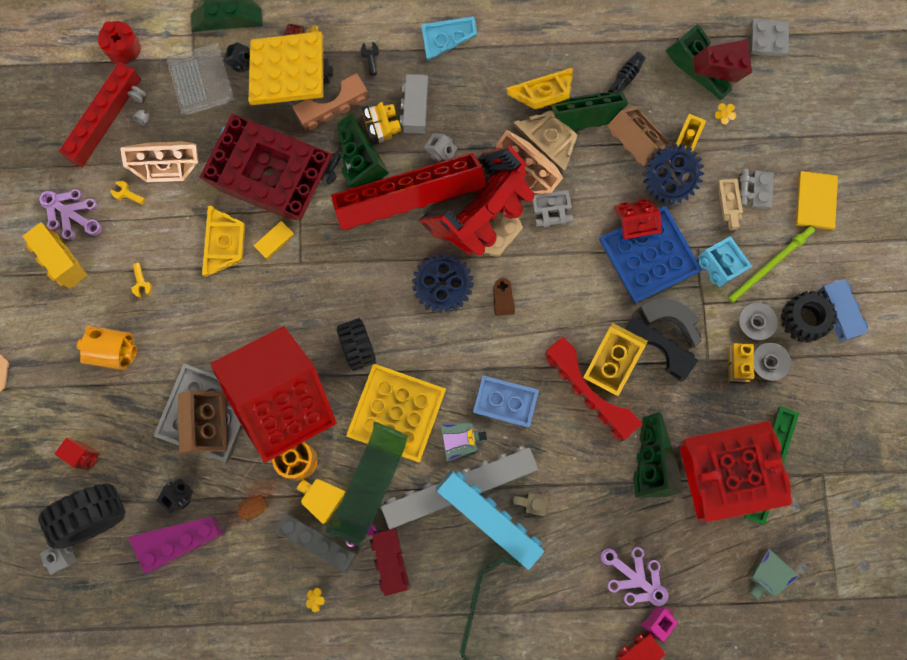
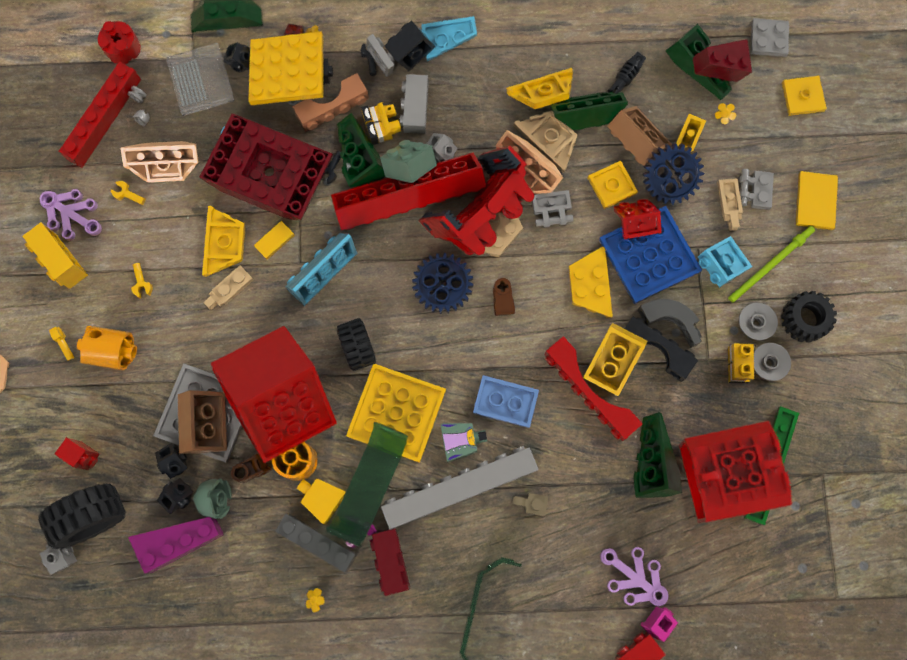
clear orange brick [237,494,268,522] -> none
medium azure brick [436,469,545,570] -> none
sand green torso [747,549,799,600] -> none
medium blue brick [817,279,869,343] -> none
none -> yellow bar [49,327,75,361]
none -> black brick [155,443,188,479]
none -> sand green cylinder [194,478,232,519]
none -> tan hinge [204,265,254,310]
none -> reddish brown piece [231,454,272,483]
none -> medium azure slope [285,233,357,306]
none -> light grey plate [366,34,395,77]
none -> sand green brick [380,140,437,183]
none -> black brick [385,20,435,71]
none -> yellow wing [568,247,613,319]
none -> yellow plate [587,160,638,209]
none -> yellow plate [782,76,827,116]

